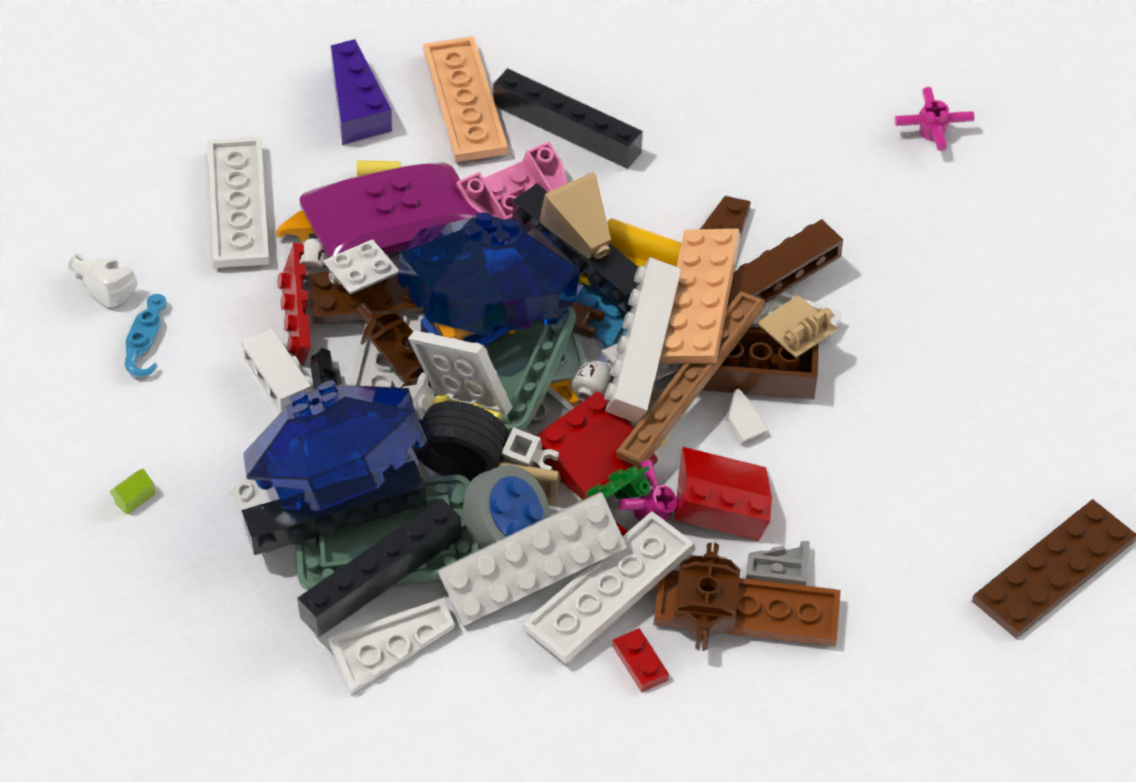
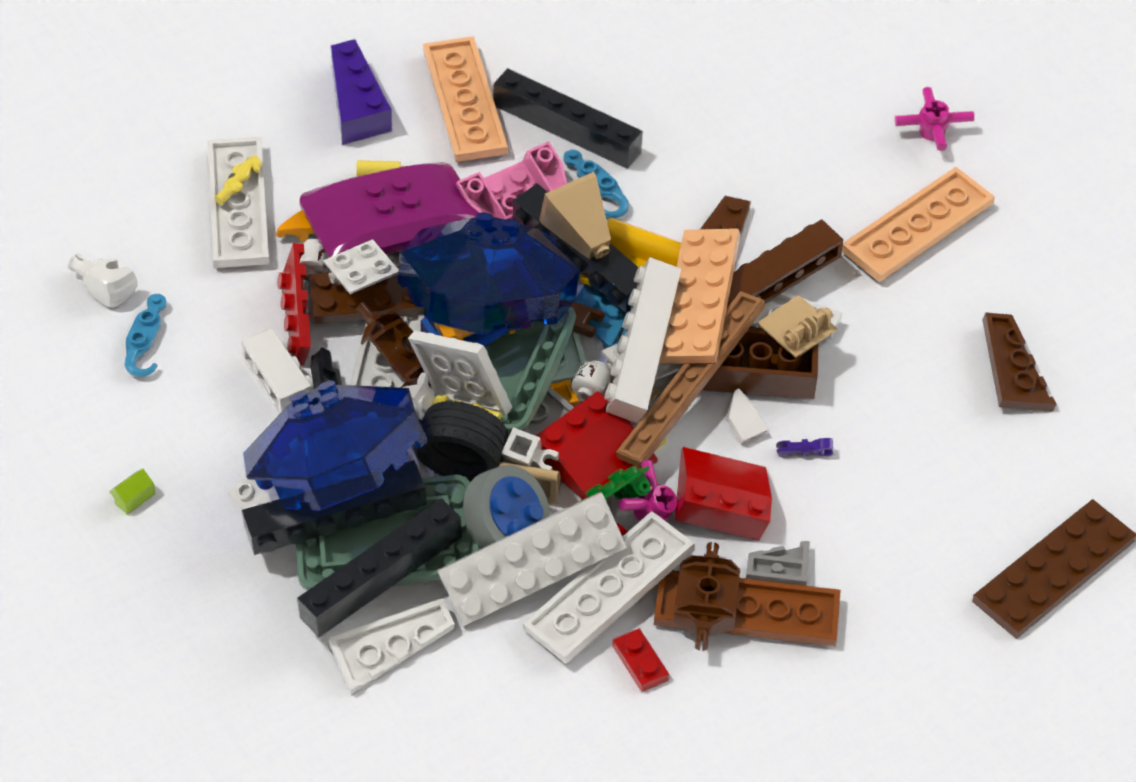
none -> light yellow animal [214,155,262,205]
none -> dark azure piece [563,150,629,218]
none -> dark purple piece [776,438,833,456]
none -> light nougat plate [842,167,995,283]
none -> reddish brown wing [982,312,1057,411]

